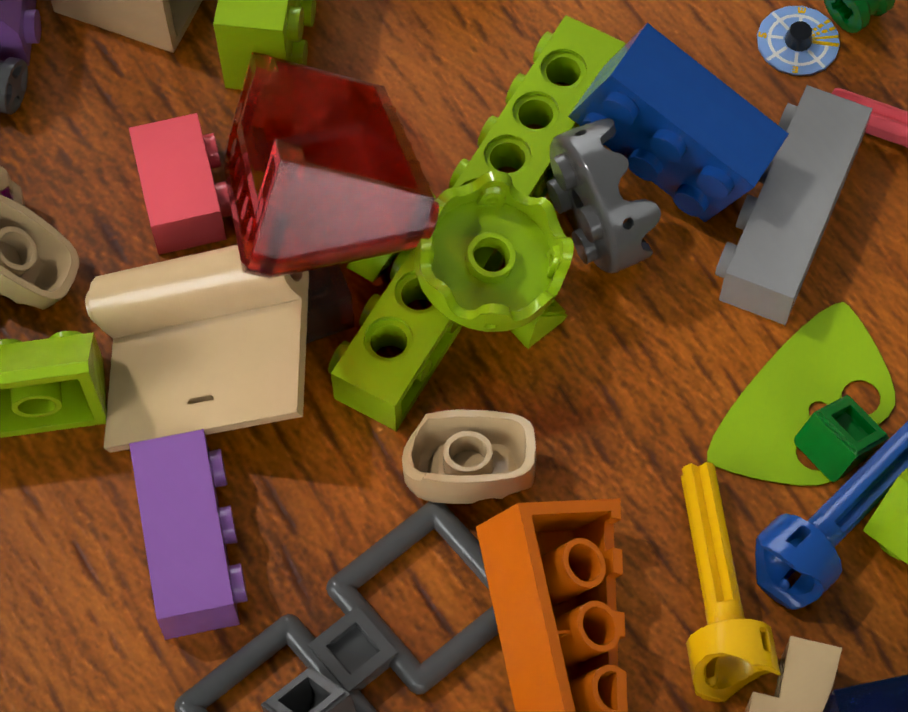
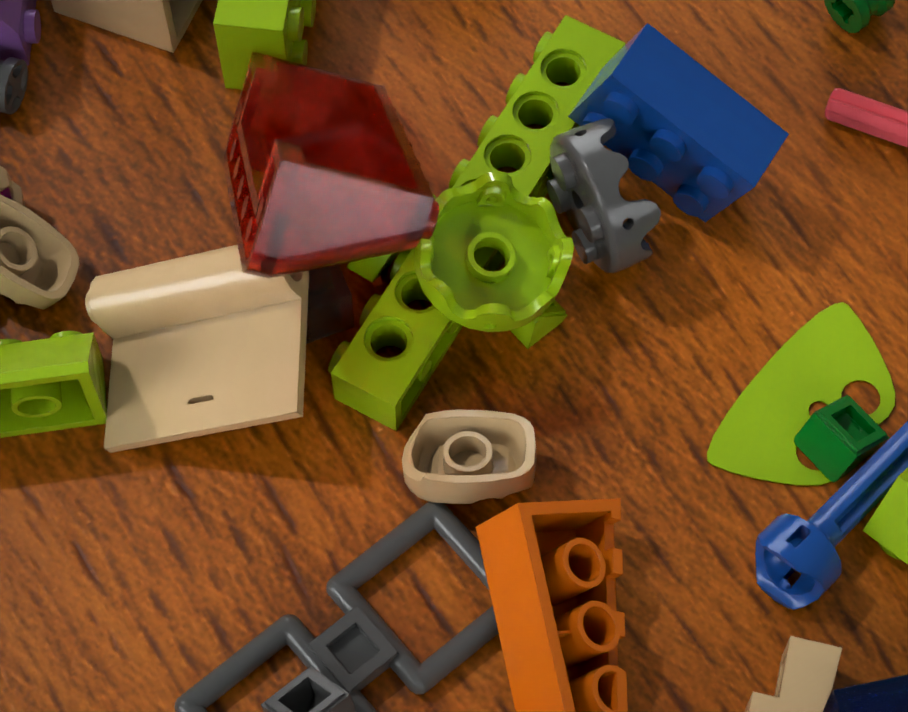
coral brick [129,113,233,255] -> none
medium lavender brick [129,429,248,640] -> none
yellow piece [681,462,781,702] -> none
light grey brick [715,85,873,326] -> none
light blue piece [757,6,840,76] -> none

